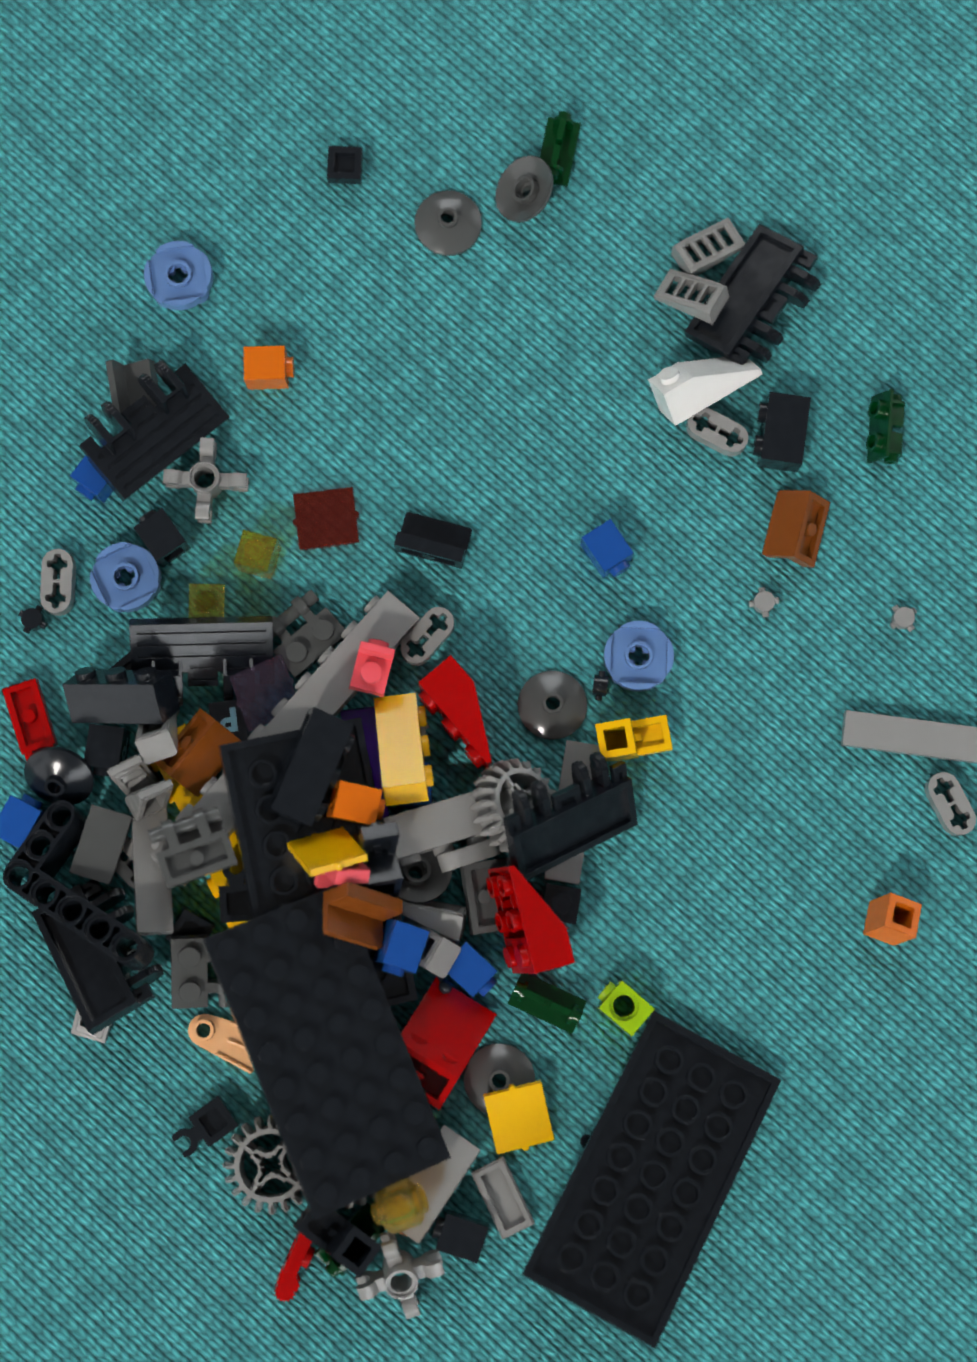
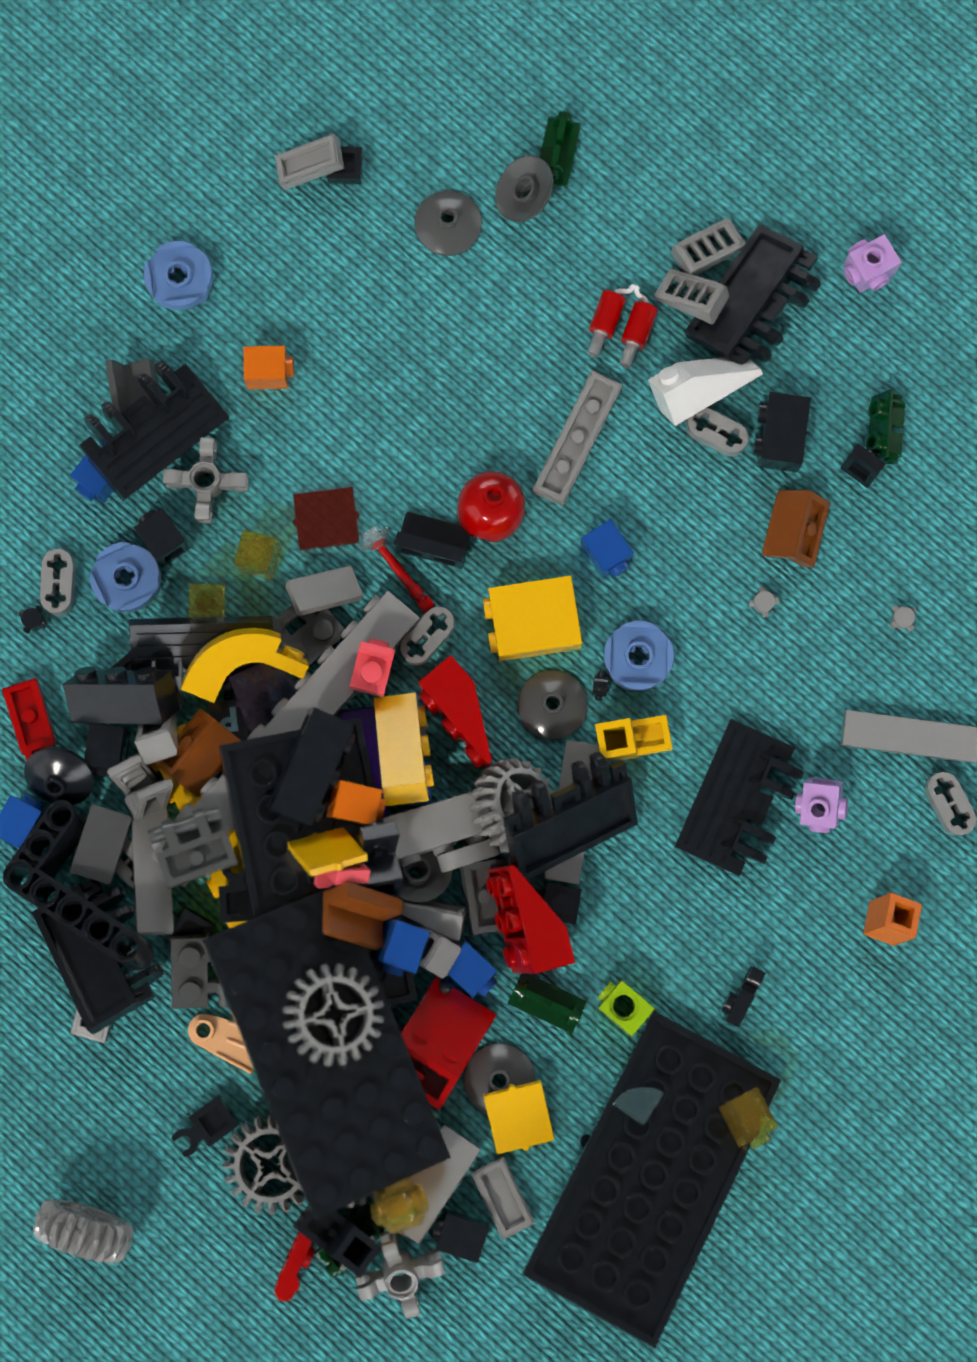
none -> light grey gear [33,1199,134,1264]
none -> yellow arch [181,628,309,703]
none -> light grey tile [275,134,344,190]
none -> light grey gear [283,964,384,1066]
none -> light grey tile [285,565,363,616]
none -> red piece [360,525,435,614]
none -> red cylinder [457,471,526,542]
none -> yellow brick [483,576,582,662]
none -> light grey tile [532,370,623,507]
none -> red piece [587,284,658,368]
none -> clear light blue tile [612,1087,664,1125]
none -> black hinge [674,719,804,876]
none -> clear yellow brick [719,1087,779,1149]
none -> black plate [721,966,766,1028]
none -> lavender brick [795,777,848,833]
none -> black plate [840,444,886,488]
none -> lavender brick [843,234,902,293]

